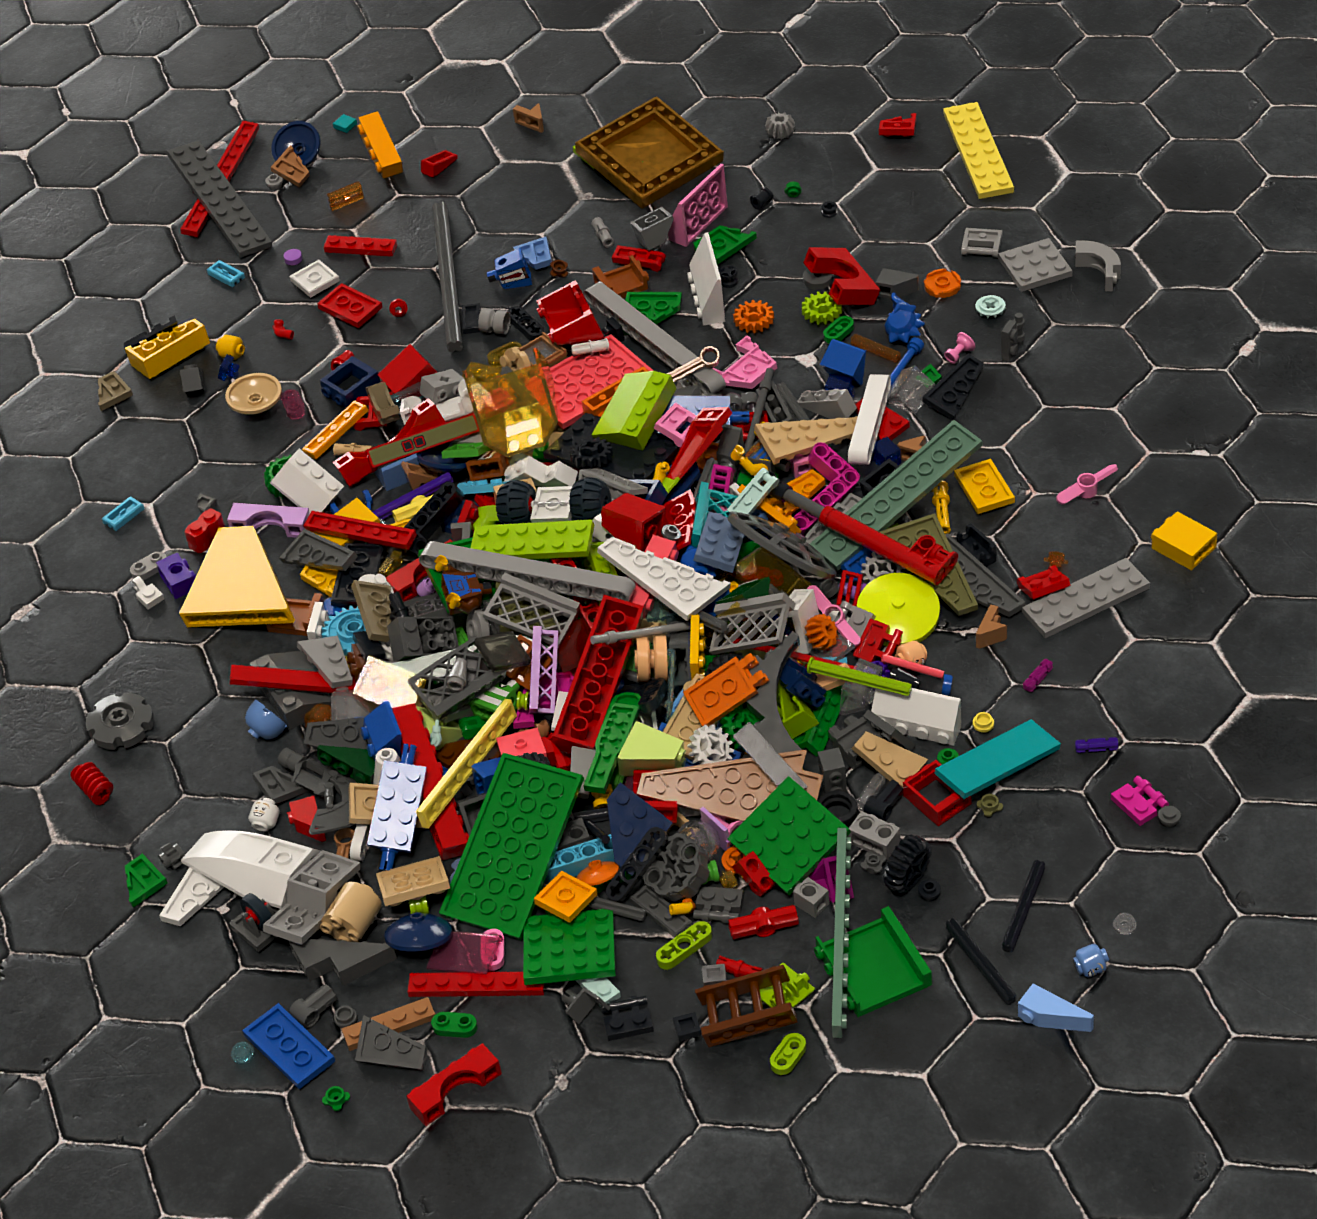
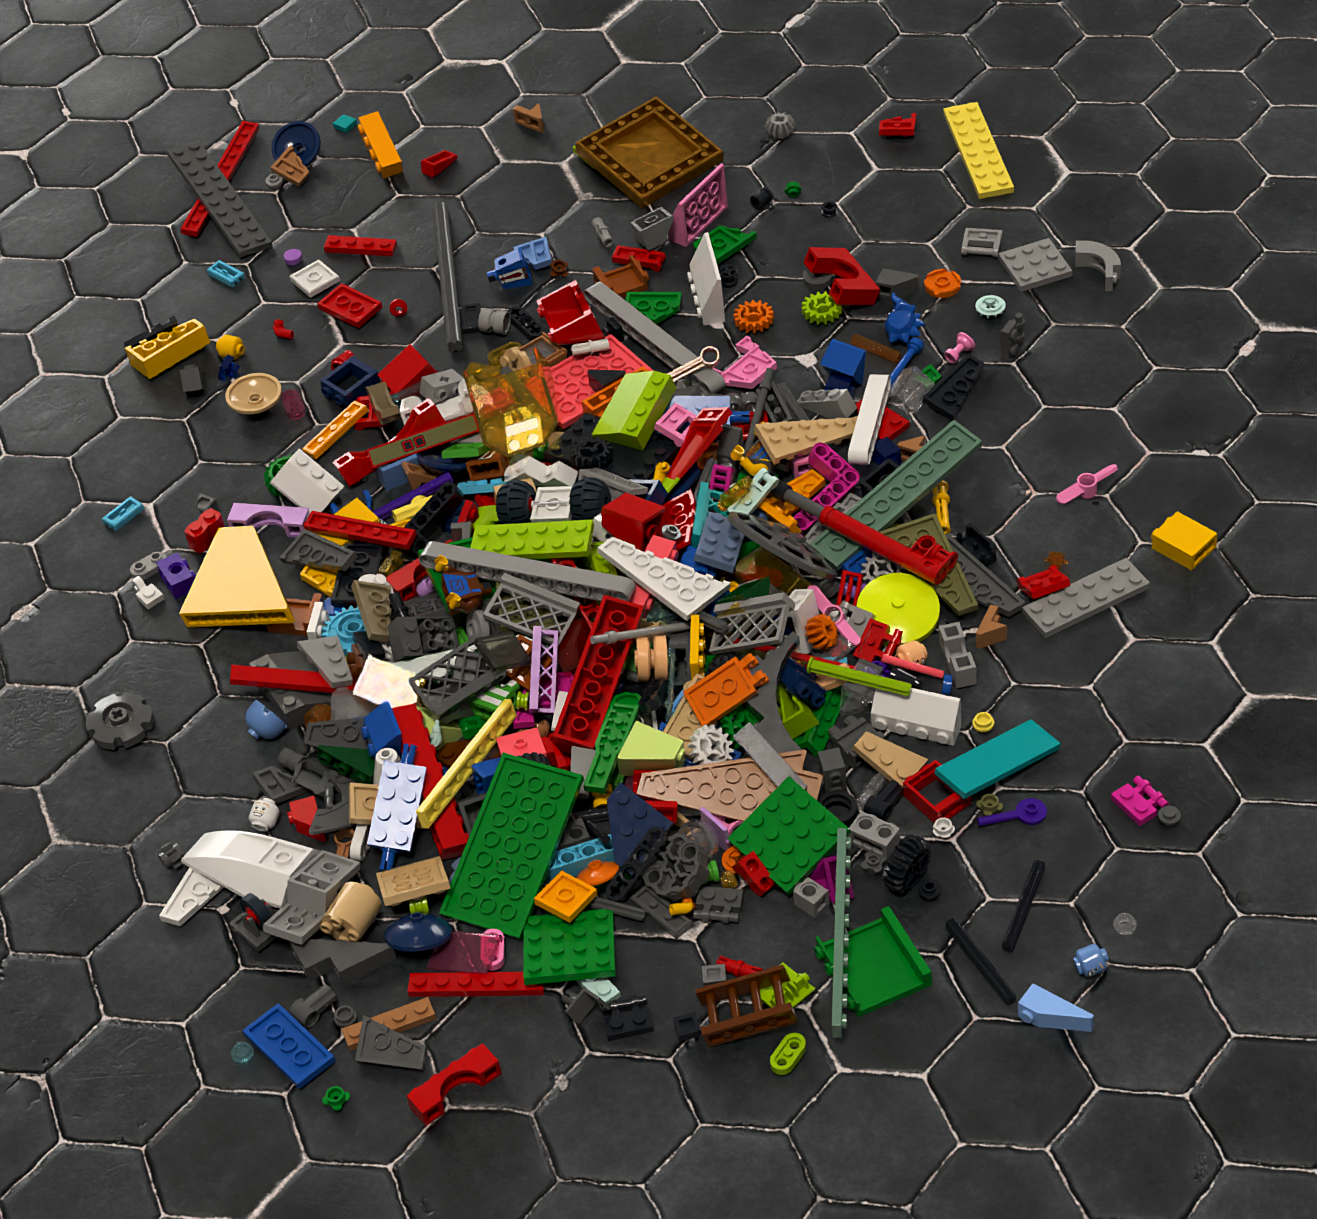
red piece [70,762,114,806] -> none
dark tan wing [98,371,133,411] -> none
green wing [125,853,168,907] -> none
clear orange tile [327,181,364,211] -> none
tan pin [333,443,373,456] -> none
green plate [431,1012,478,1038] -> none
light grey cone [446,658,468,691] -> none
lime beam [656,921,712,970] -> none
red piece [728,905,799,939] -> none
green plate [823,316,854,344] -> none
dark grey wing [863,709,915,751] -> none
green plate [937,748,959,765] -> none
yellow plate [954,459,1015,514] -> none
magenta axle [1023,659,1053,692] -> none
dark purple axle [1075,737,1118,753] -> none
none -> black slope [587,369,626,392]
none -> clear yellow tile [717,475,753,512]
none -> white plate [933,818,955,838]
none -> light grey arch [939,622,977,688]
none -> dark purple piece [977,798,1047,826]

